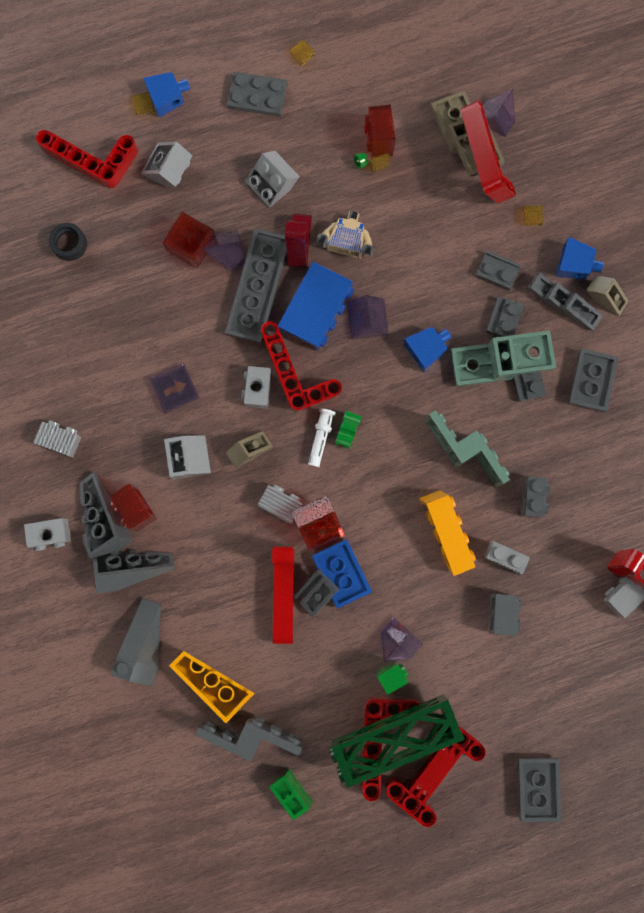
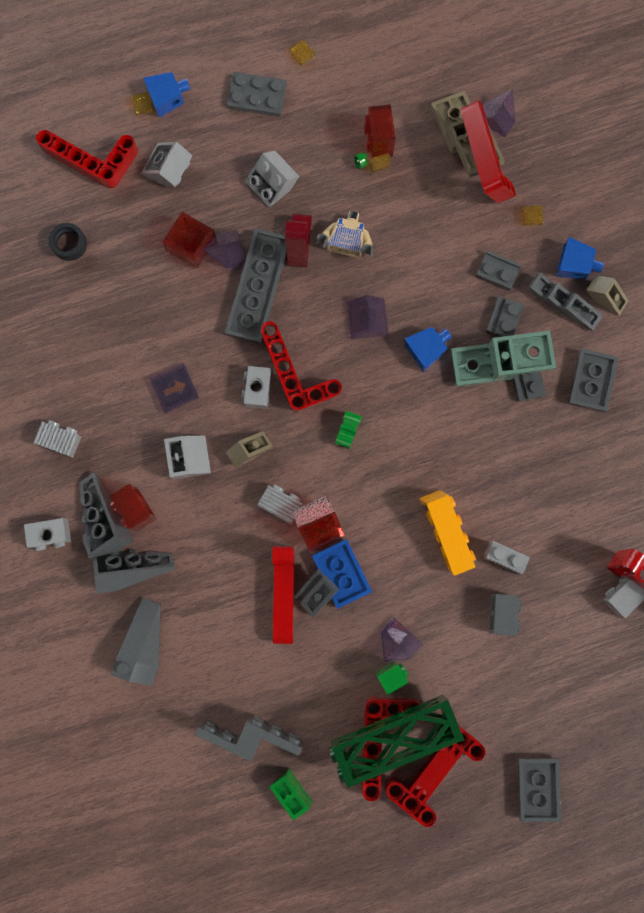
light orange wedge [169,651,255,723] -> none
blue panel [278,262,354,351] -> none
white pin [308,408,336,467] -> none
sand green bracket [425,410,510,488] -> none
dark grey brick [520,476,550,518] -> none

